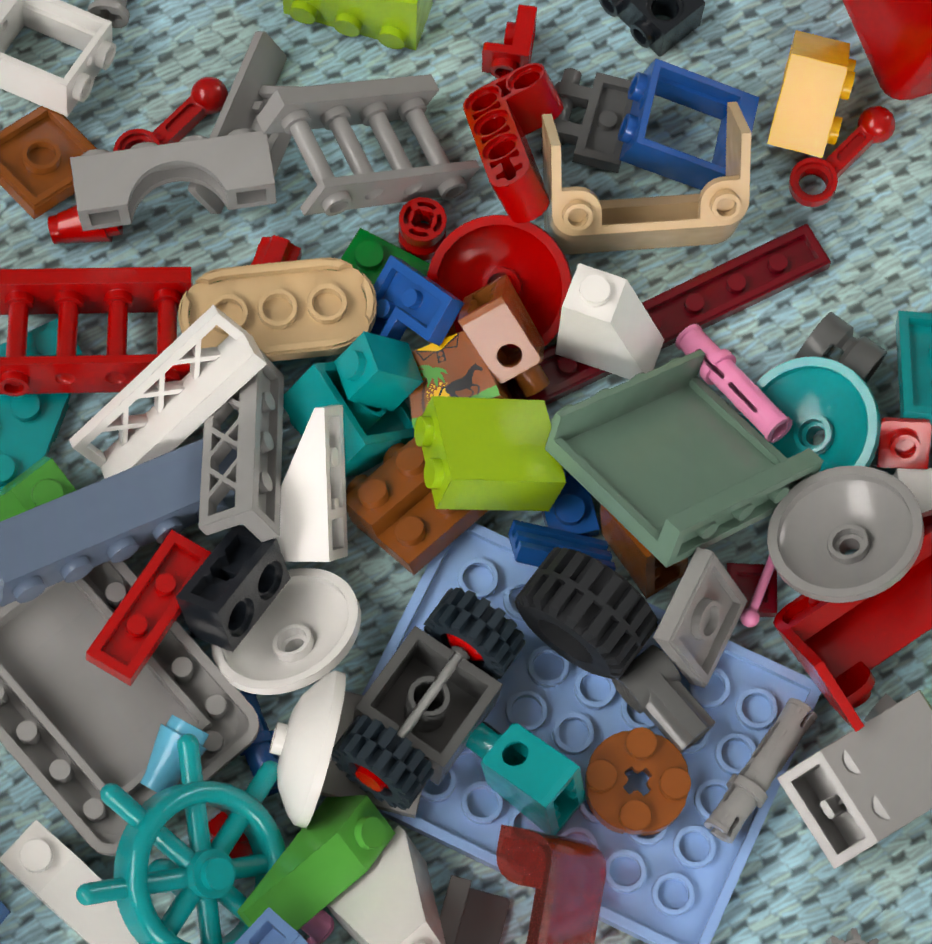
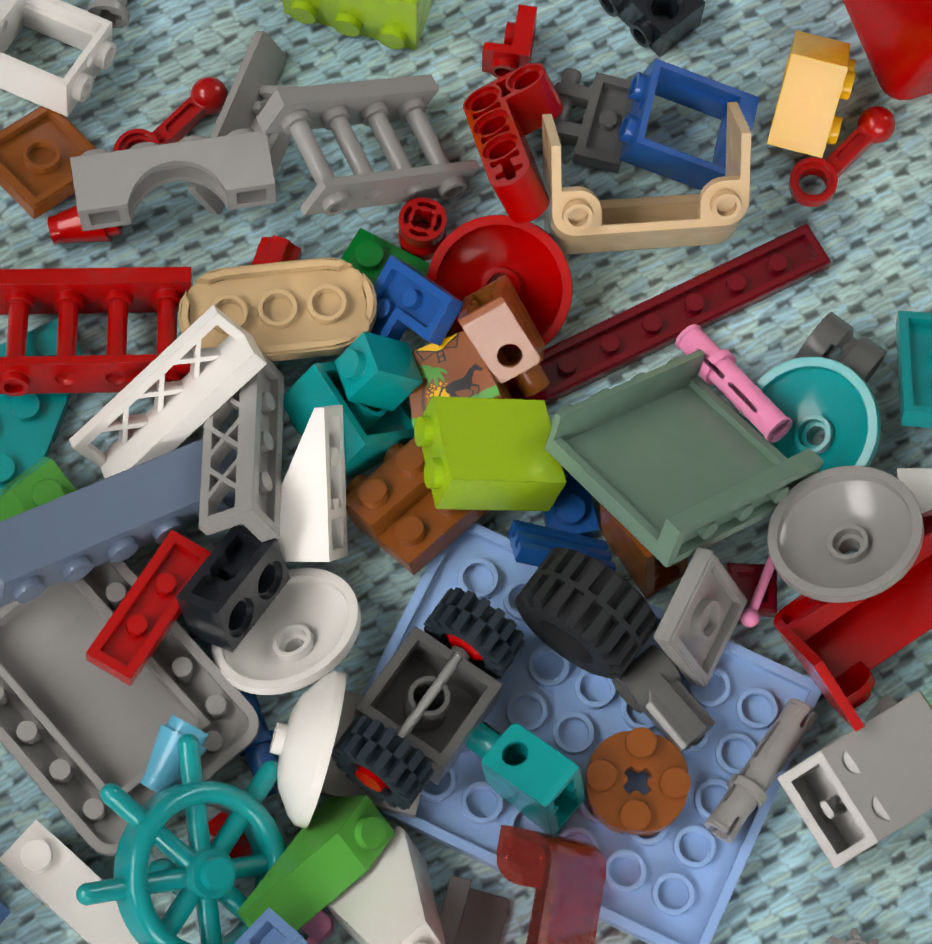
white slope [555,263,664,379] -> none
bracket [875,417,932,469] -> none

